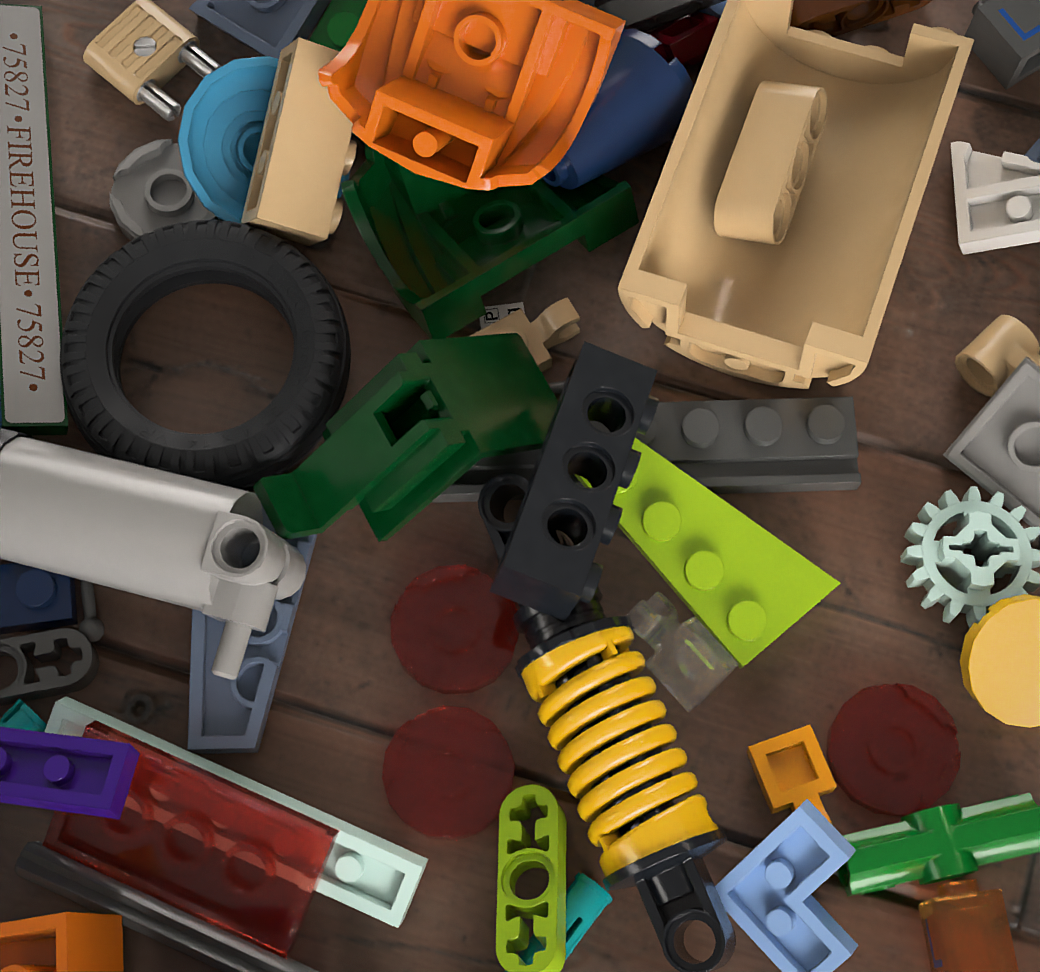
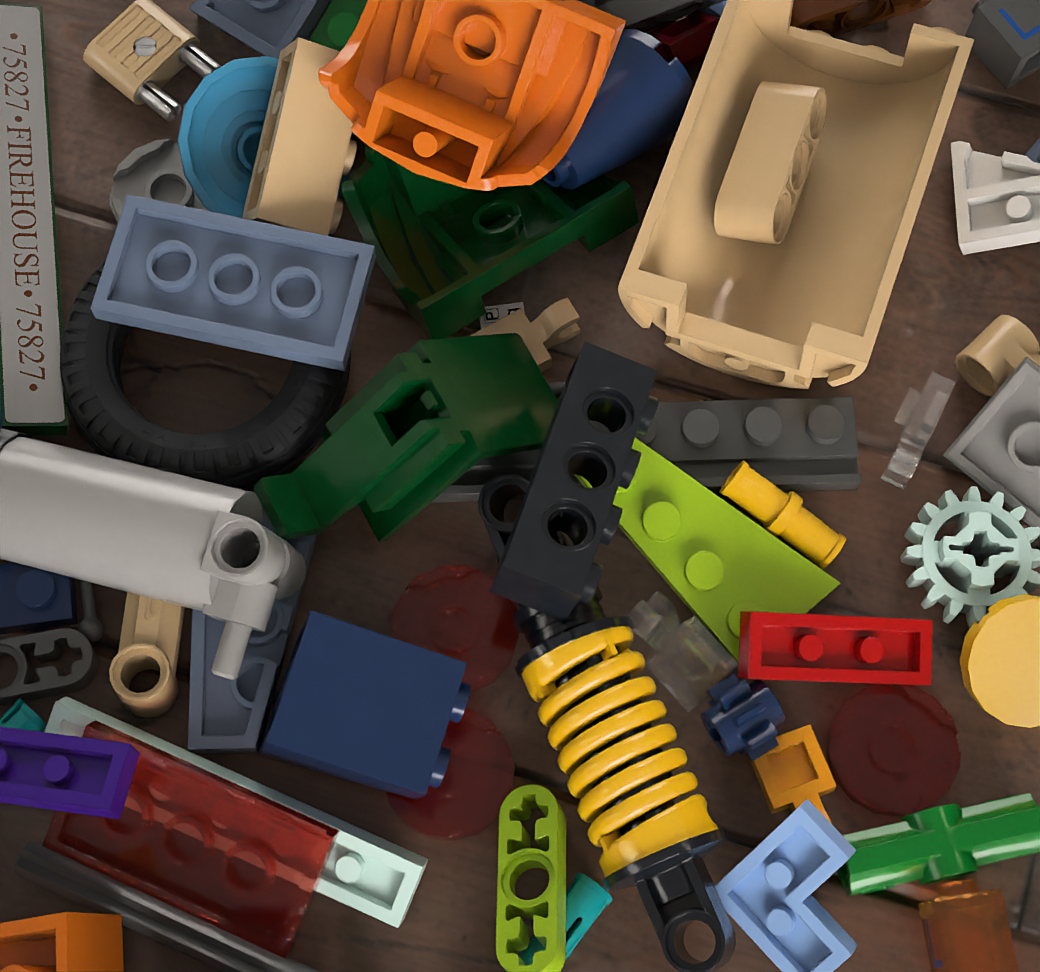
none -> sand blue plate [90,194,376,371]
none -> tan piece [109,592,185,718]
none -> dark blue slope [257,610,471,799]
none -> dark blue gear [701,674,785,762]
none -> yellow pin [719,460,846,570]
none -> red plate [738,611,933,685]
none -> clear plate [881,372,956,490]

